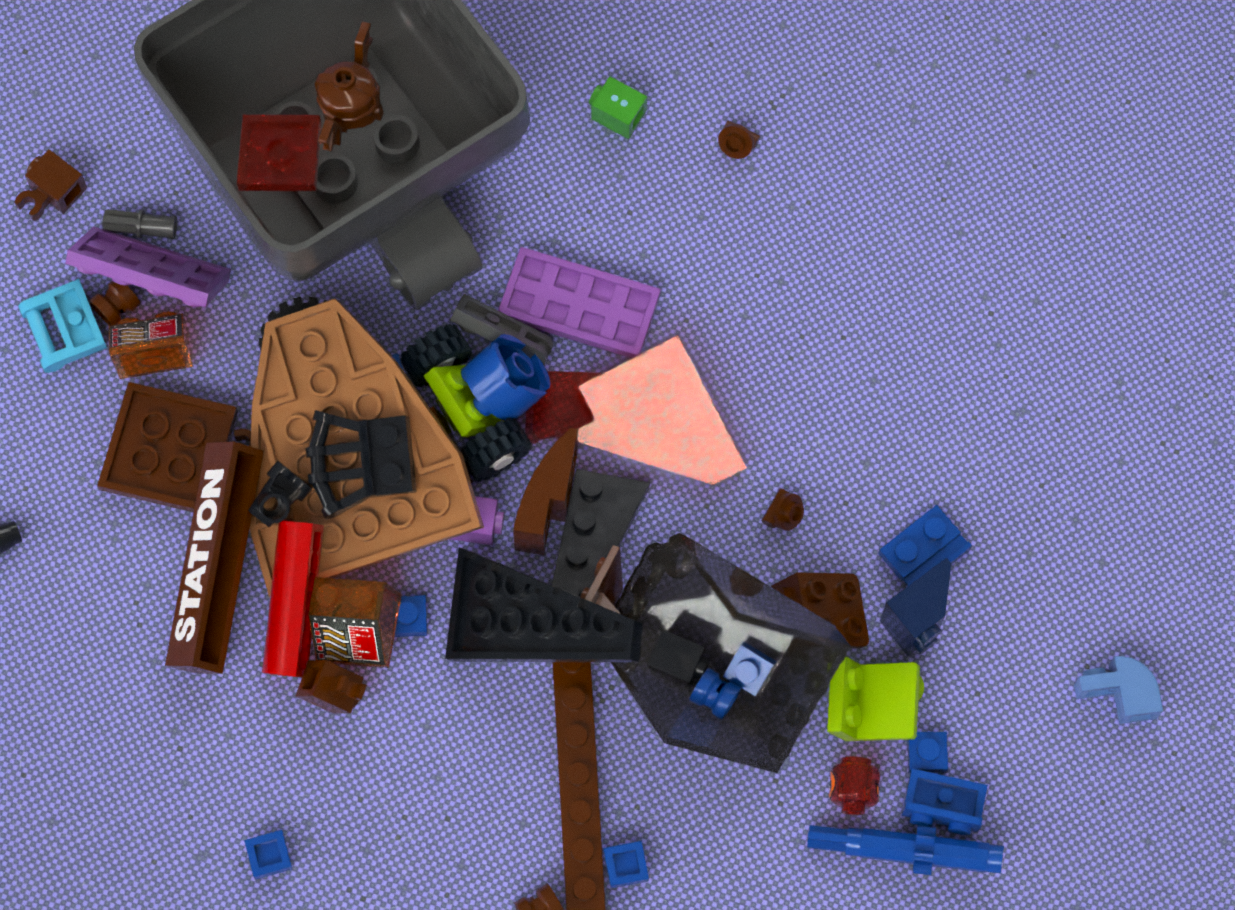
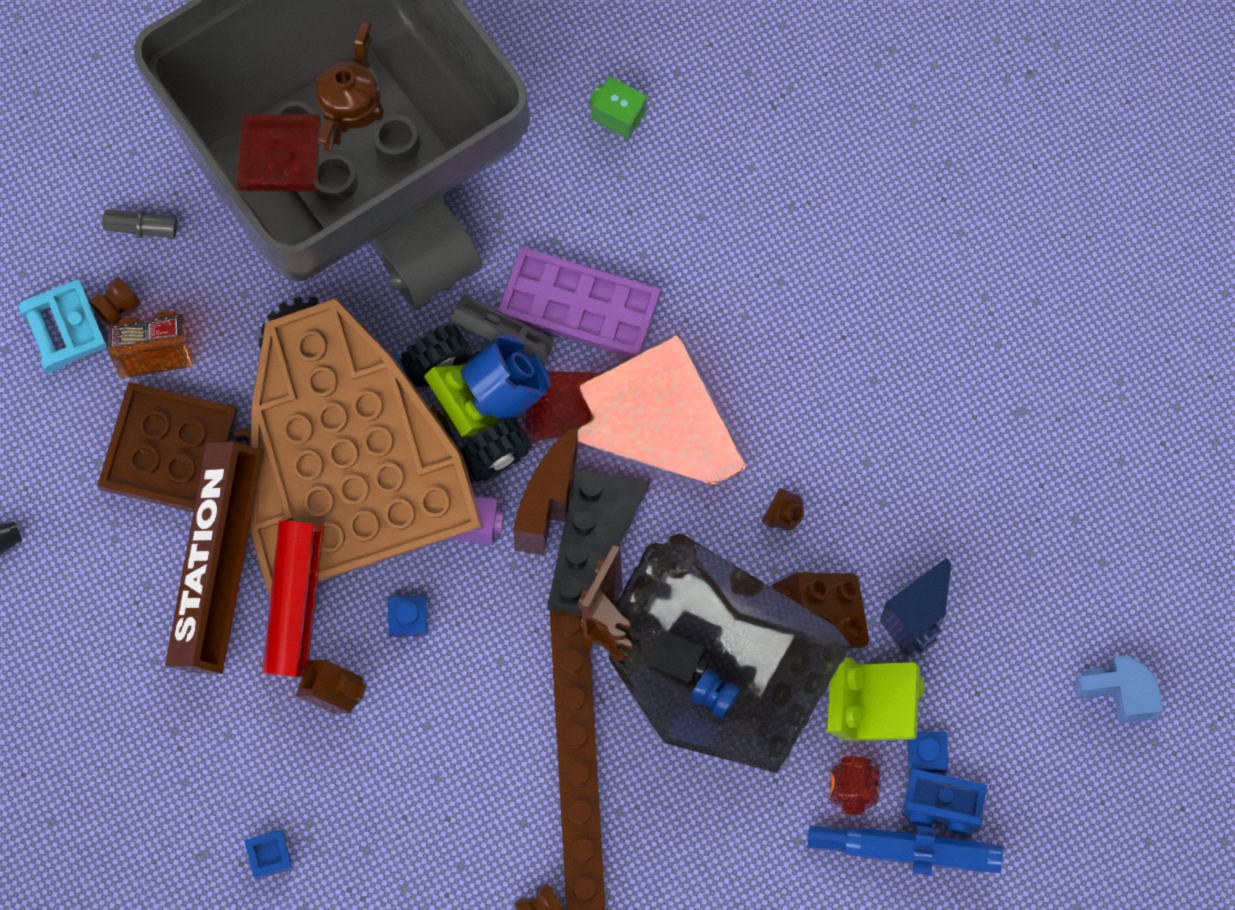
reddish brown brick [14,149,87,221] -> none
medium lavender plate [65,226,231,307] -> none
black plate [248,460,313,528] -> none
black plate [305,410,417,520] -> none
slope [308,577,402,668] -> none
black wing [445,547,643,663] -> none
blue plate [603,841,649,888] -> none
reddish brown plate [718,120,761,159] -> none
plate [723,642,777,697] -> none
blue plate [878,505,972,586] -> none

